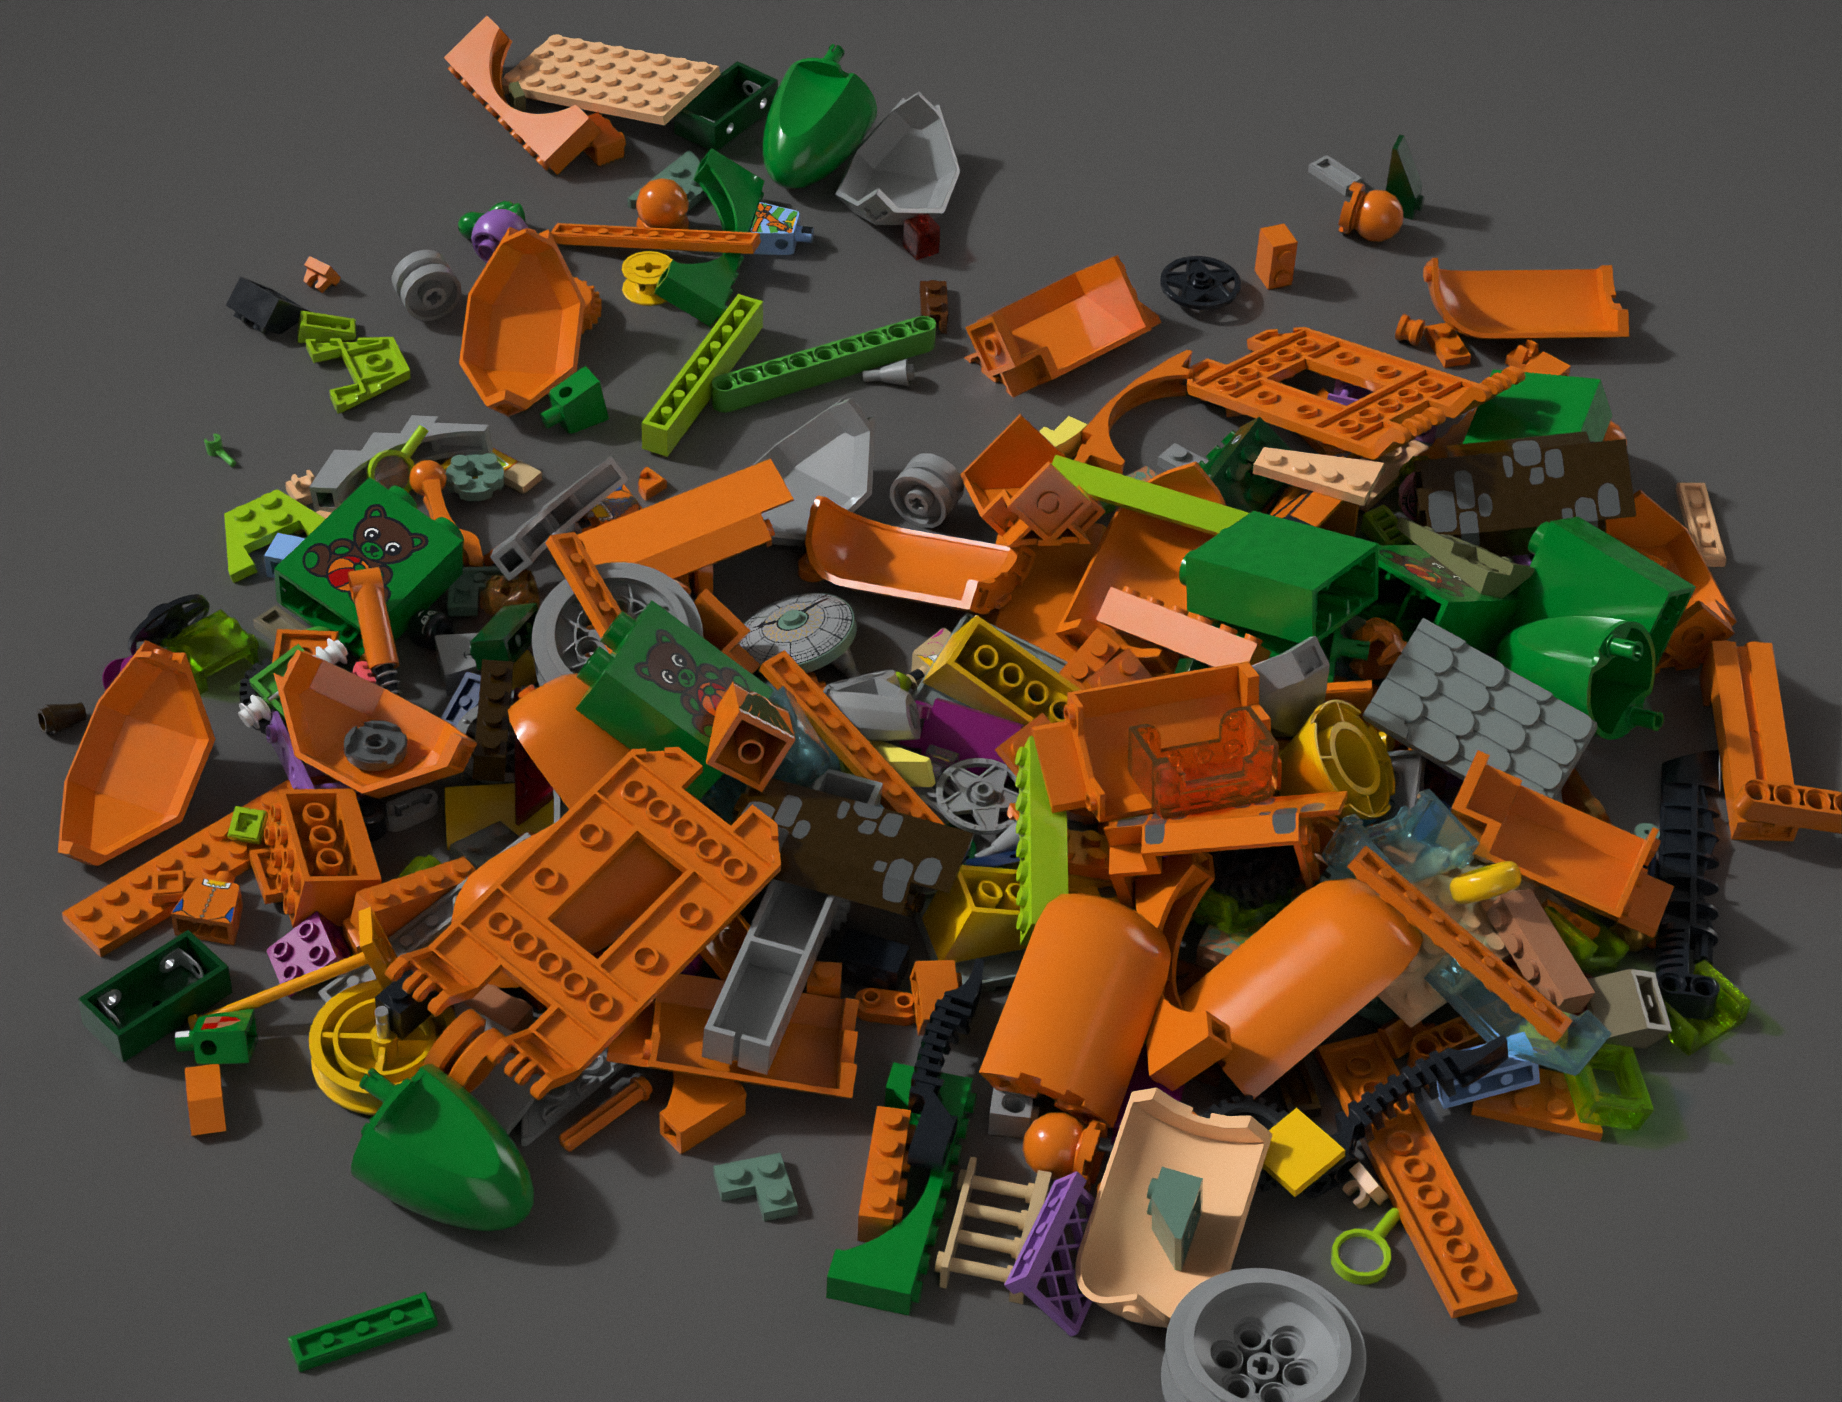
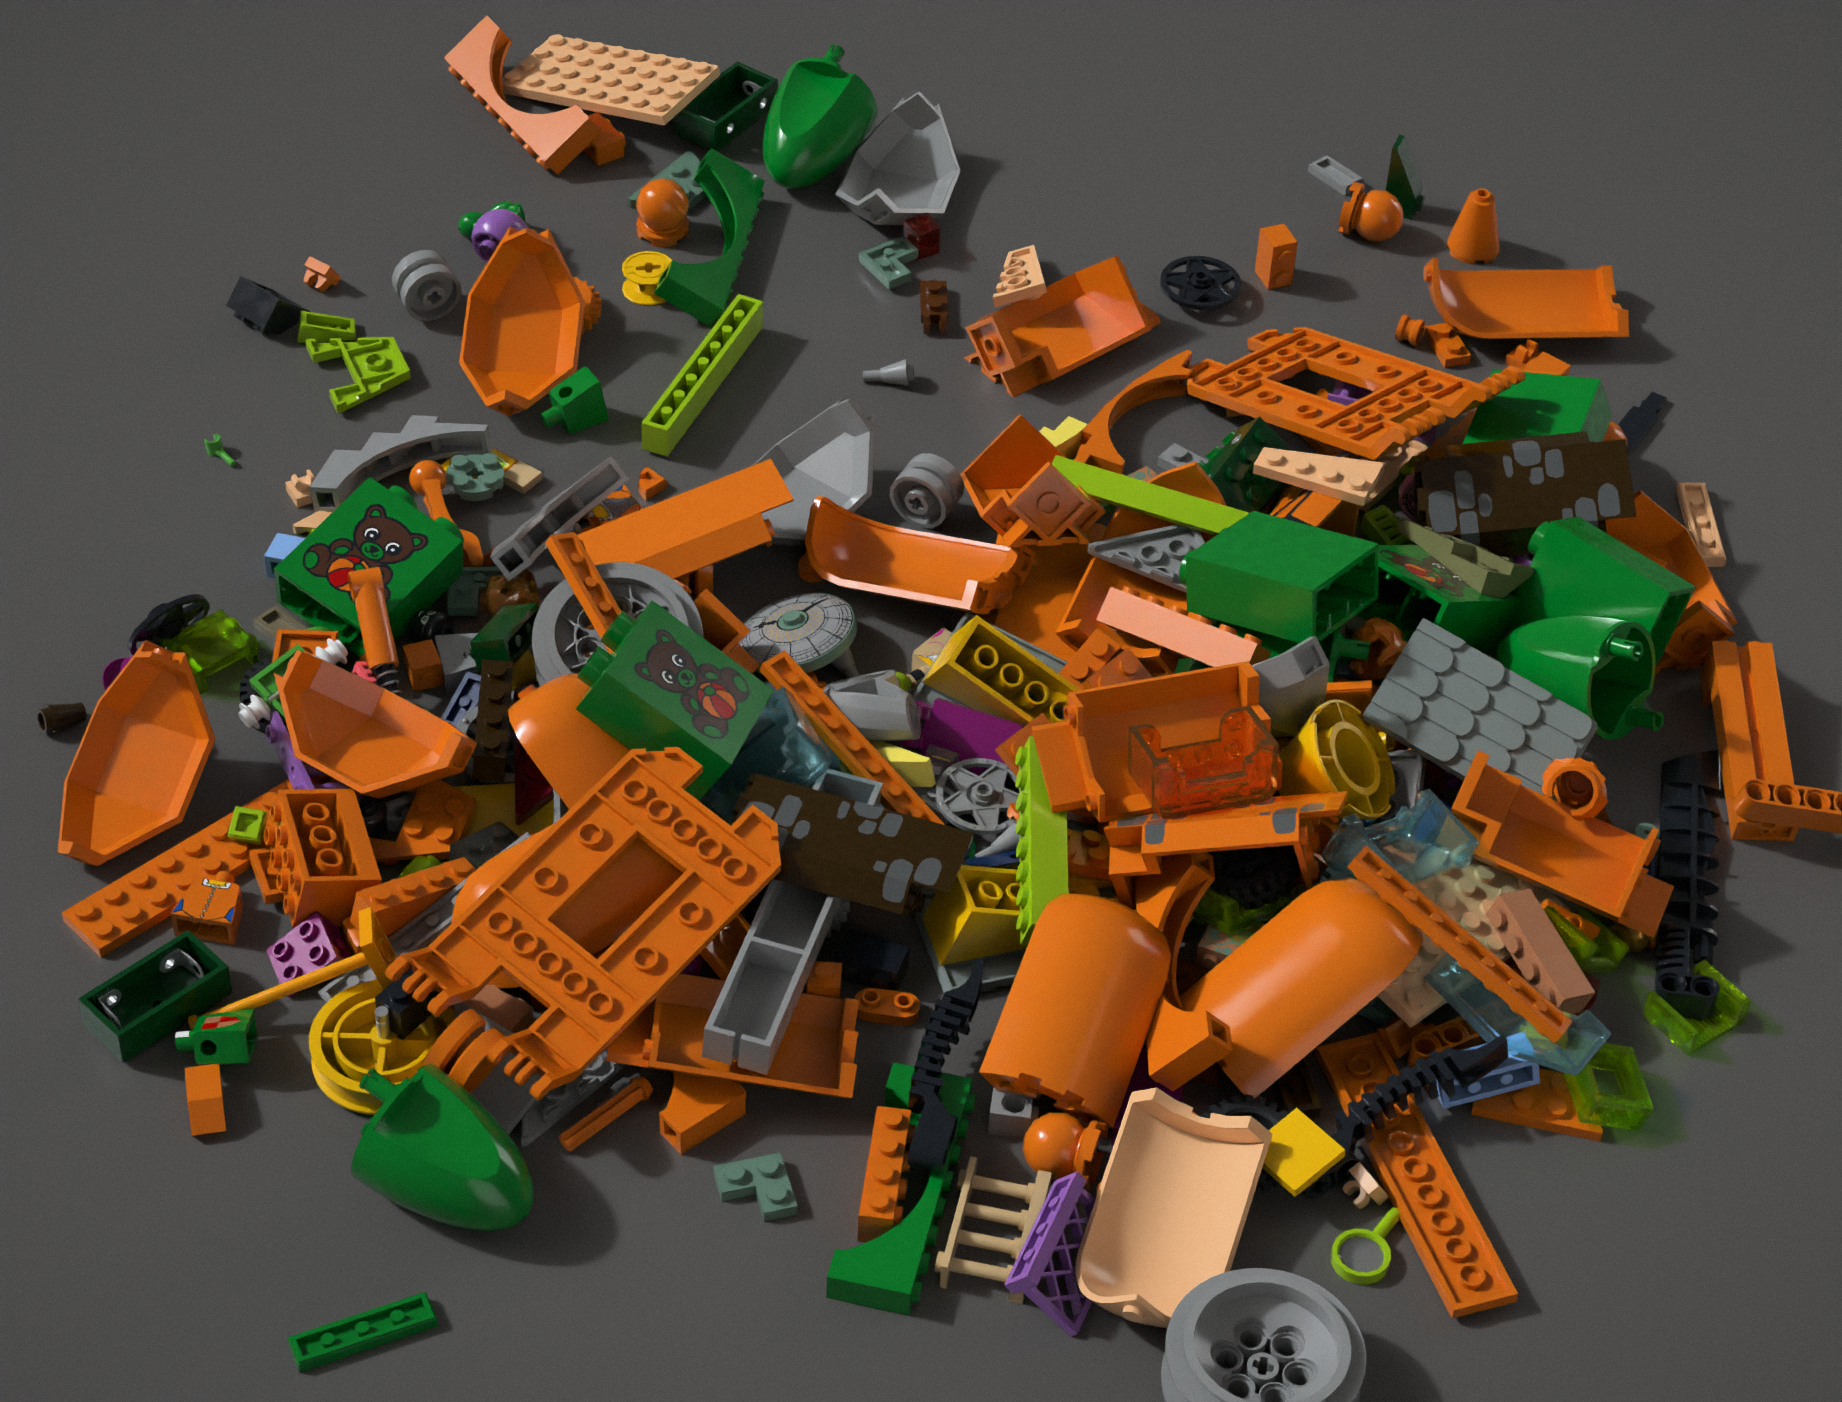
orange tile [151,870,186,904] -> none
lime wing [224,489,325,583] -> none
dark grey plate [344,720,408,771] -> none
piece [366,425,429,493] -> none
olive tile [509,81,526,112] -> none
orange tile [551,223,761,254] -> none
orange slope [706,681,795,792] -> none
bright green beam [712,316,936,413] -> none
light blue torso [751,202,814,255] -> none
orange slope [910,960,962,1036] -> none
sand green slope [1147,1167,1203,1271] -> none
yellow wheel [1450,861,1522,904] -> none
dark tan slope [1587,969,1672,1049] -> none
none -> orange wing [369,779,478,865]
none -> orange brick [402,639,444,692]
none -> sand green plate [859,236,918,289]
none -> light nougat wing [992,245,1048,308]
none -> light grey tile [1087,524,1206,593]
none -> orange cone [1447,188,1500,264]
none -> orange helmet [1541,757,1608,821]
none -> black piece [1618,391,1668,457]

